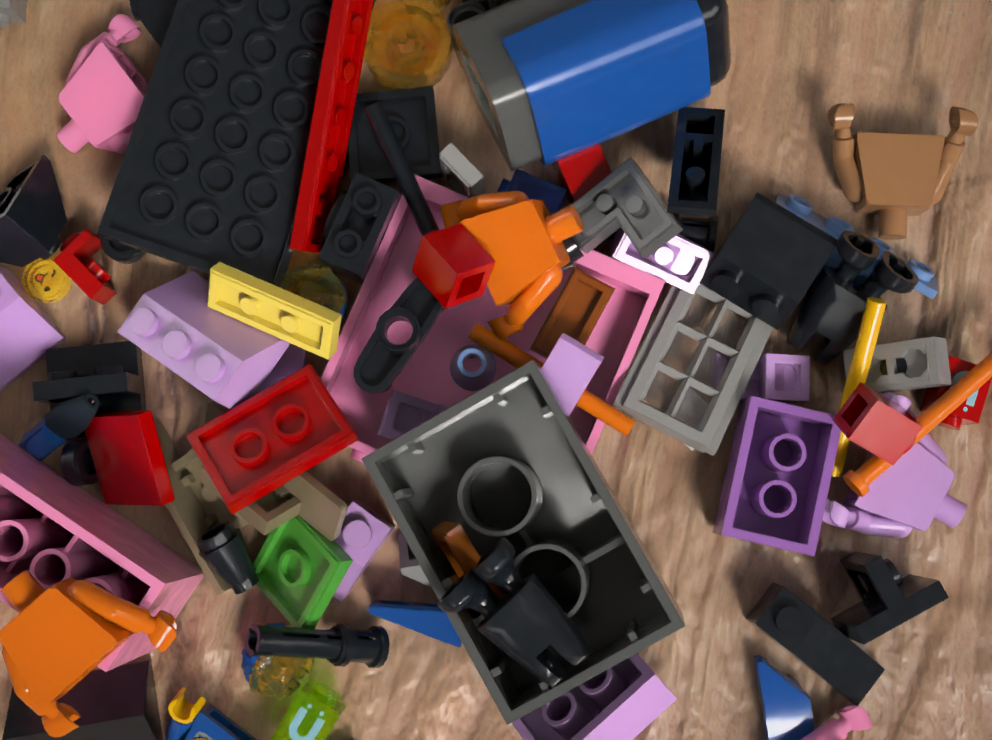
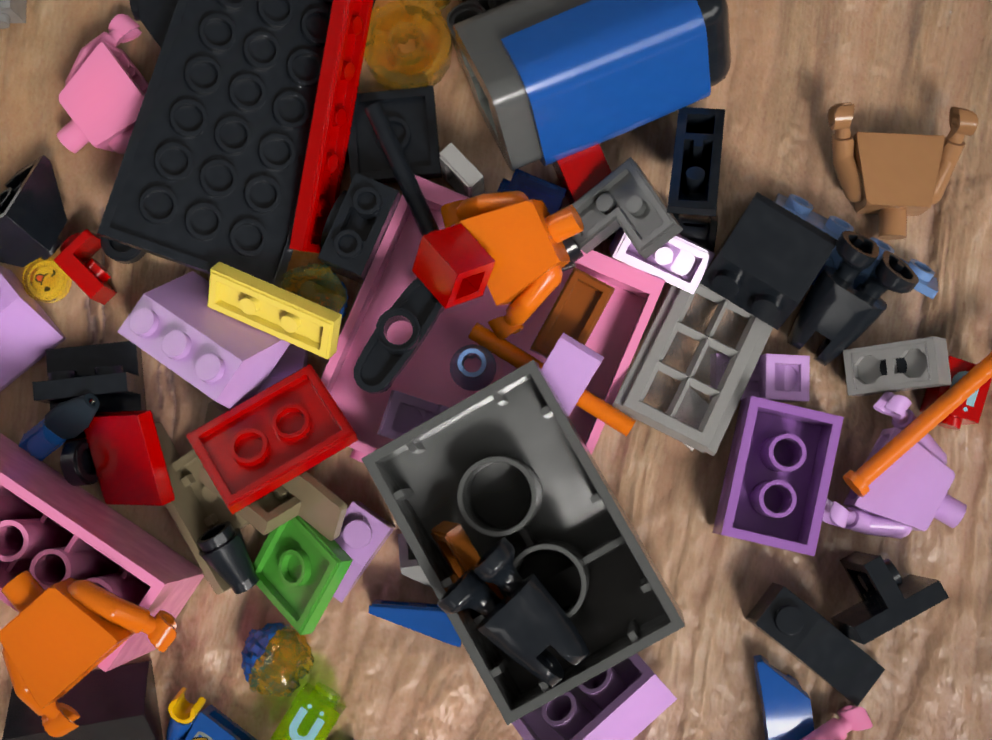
black pin [245,624,390,668] -> none
yellow bar [832,297,887,477] -> none
brick [833,382,923,466] -> none

